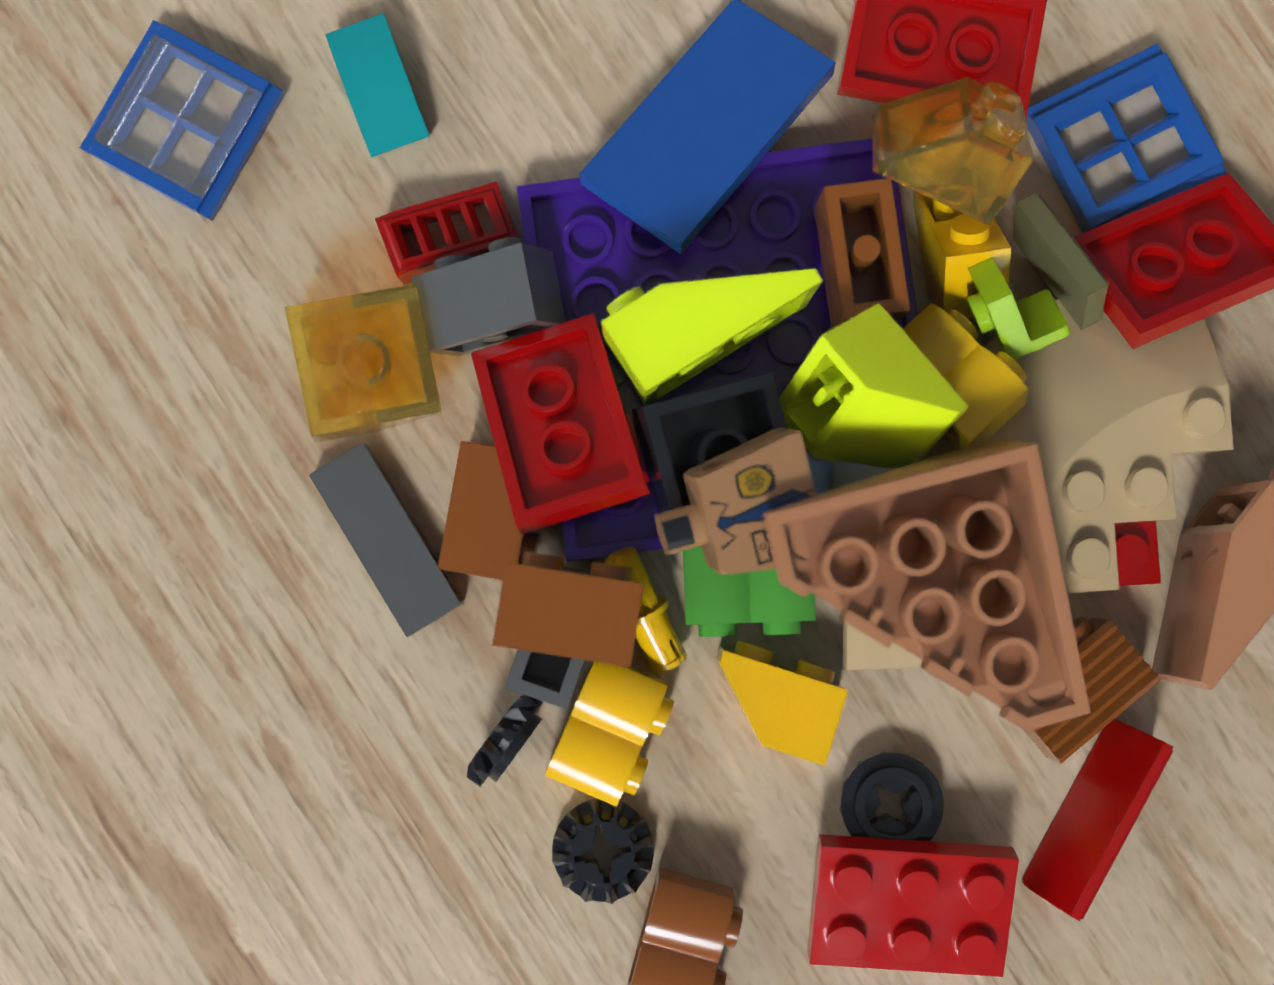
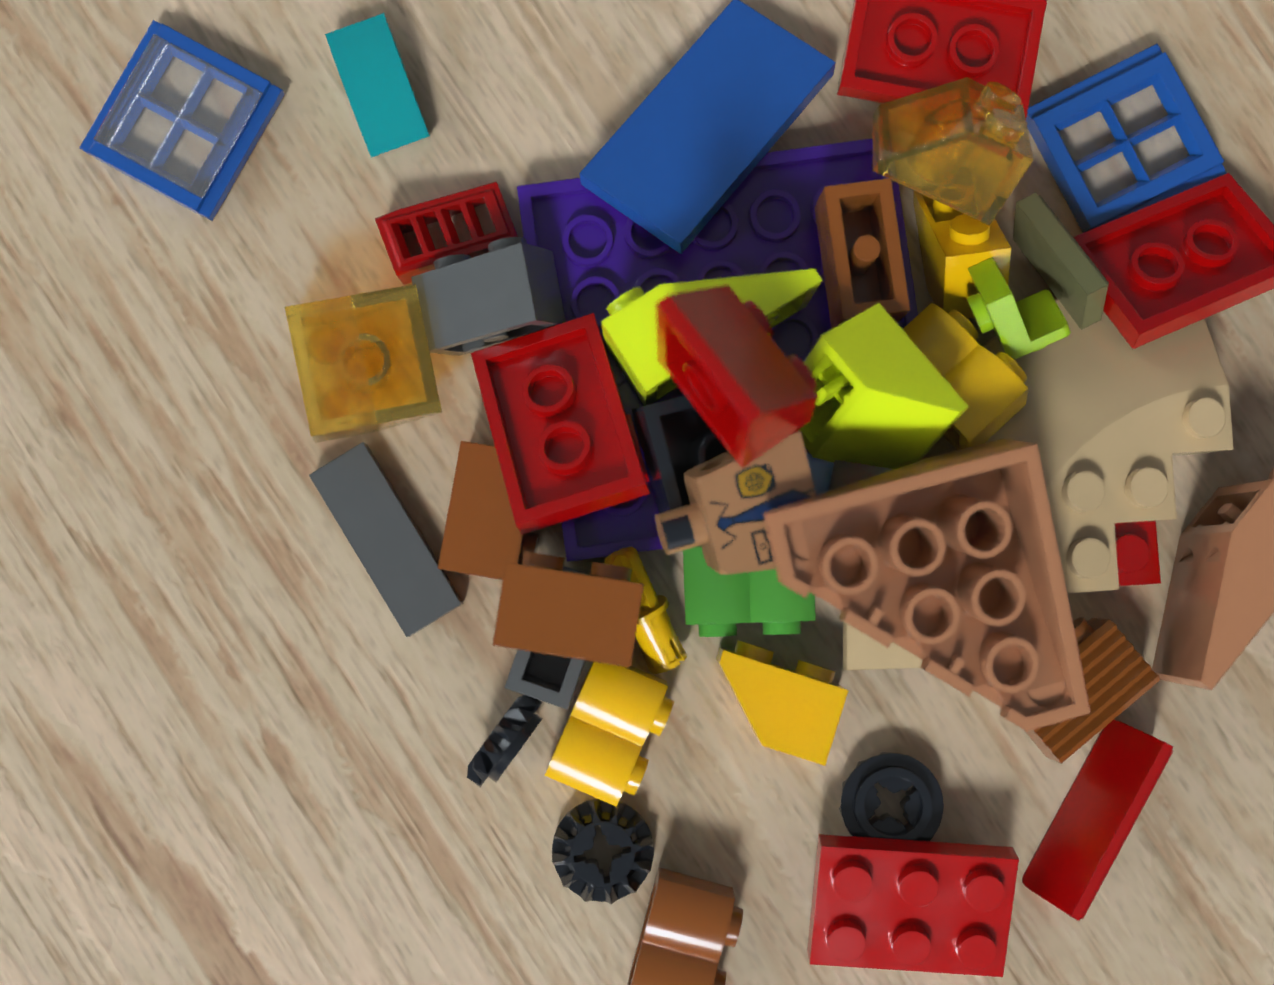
none -> red slope [656,285,818,469]

